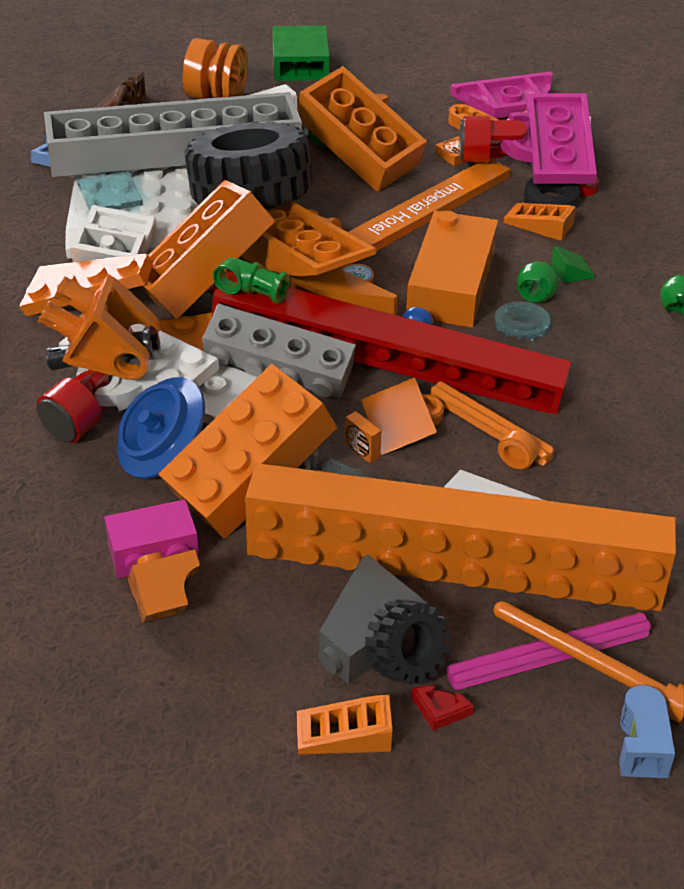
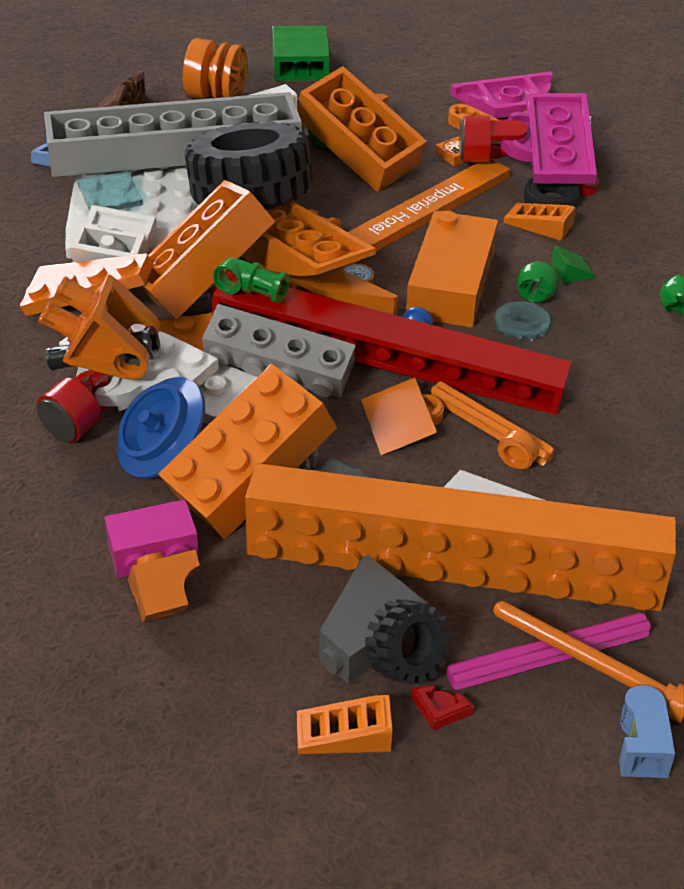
orange tile [345,411,382,464] -> none

